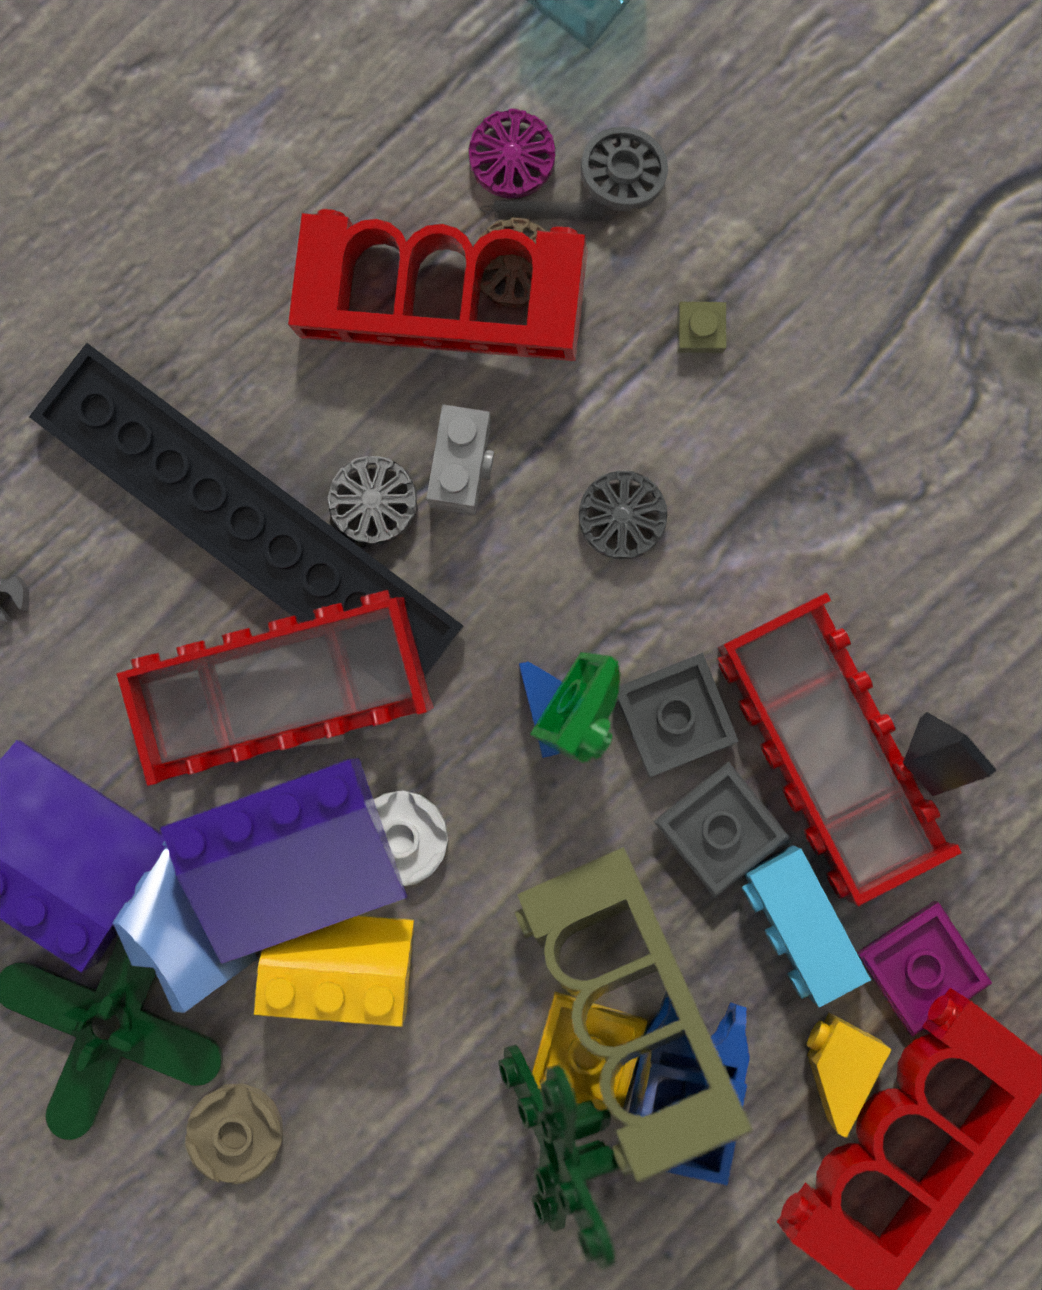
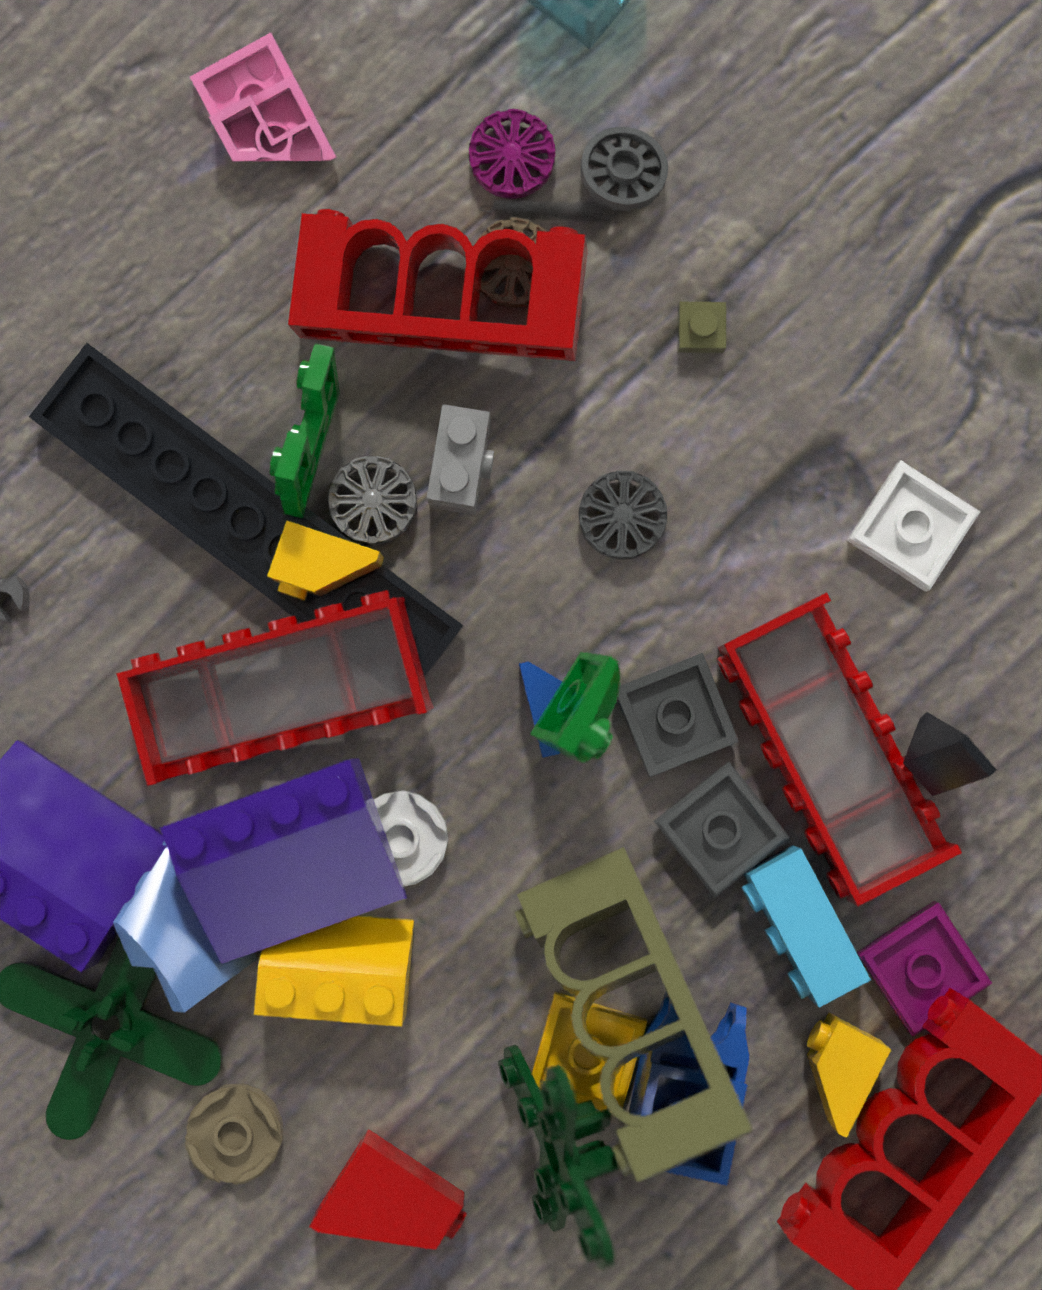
none -> bright pink slope [190,33,337,162]
none -> yellow slope [267,521,384,600]
none -> green plate [270,343,340,518]
none -> red slope [309,1129,467,1250]
none -> white tile [847,461,980,592]

